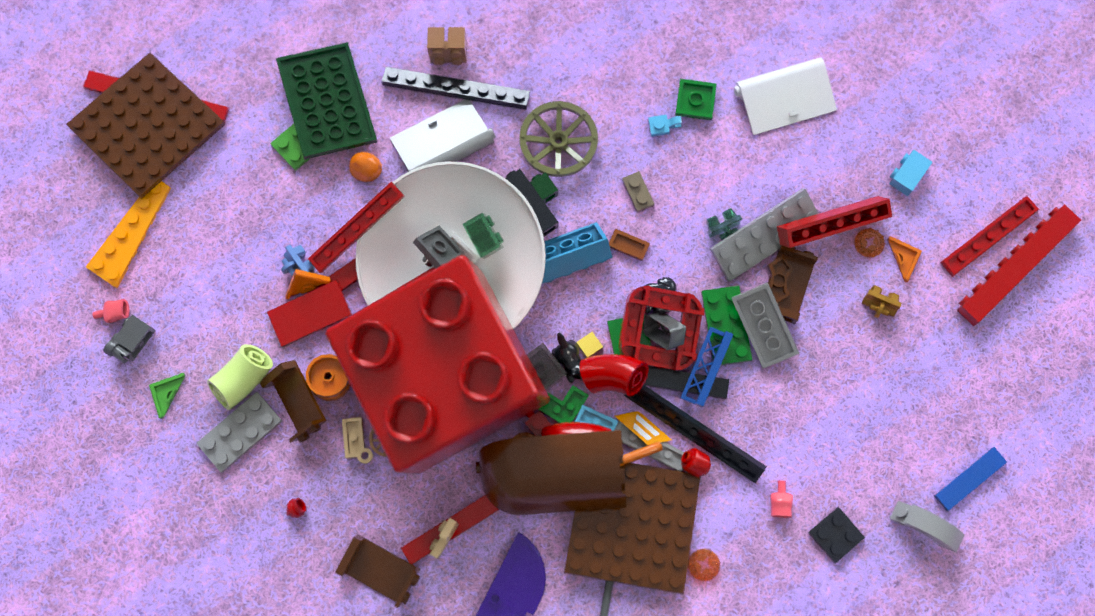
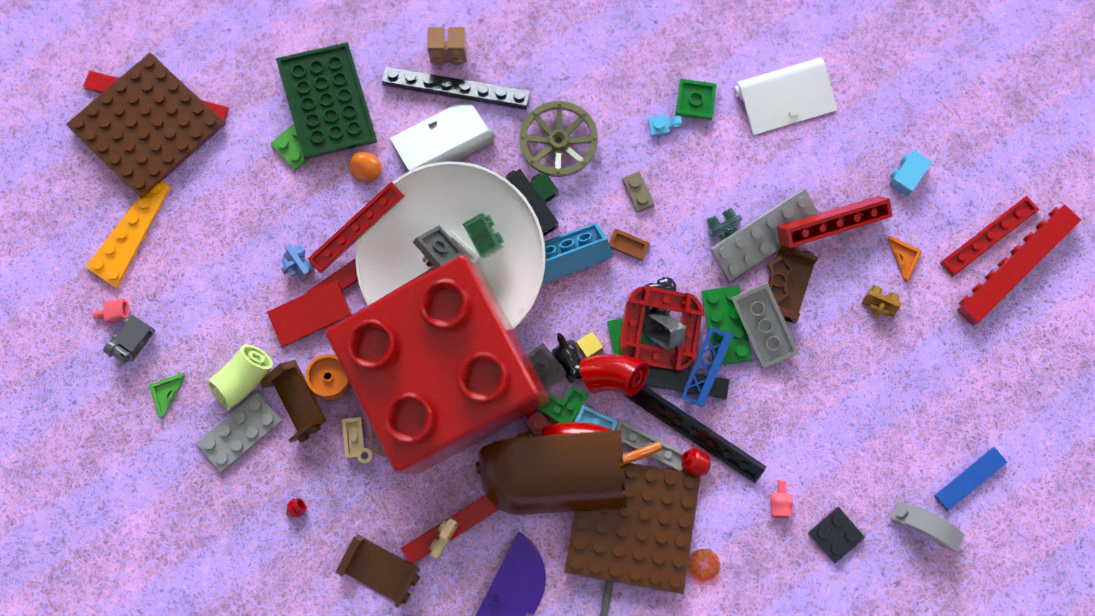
orange tile [285,269,330,300] -> none
light orange sticker [615,411,672,445] -> none
clear orange gear [854,228,886,258] -> none

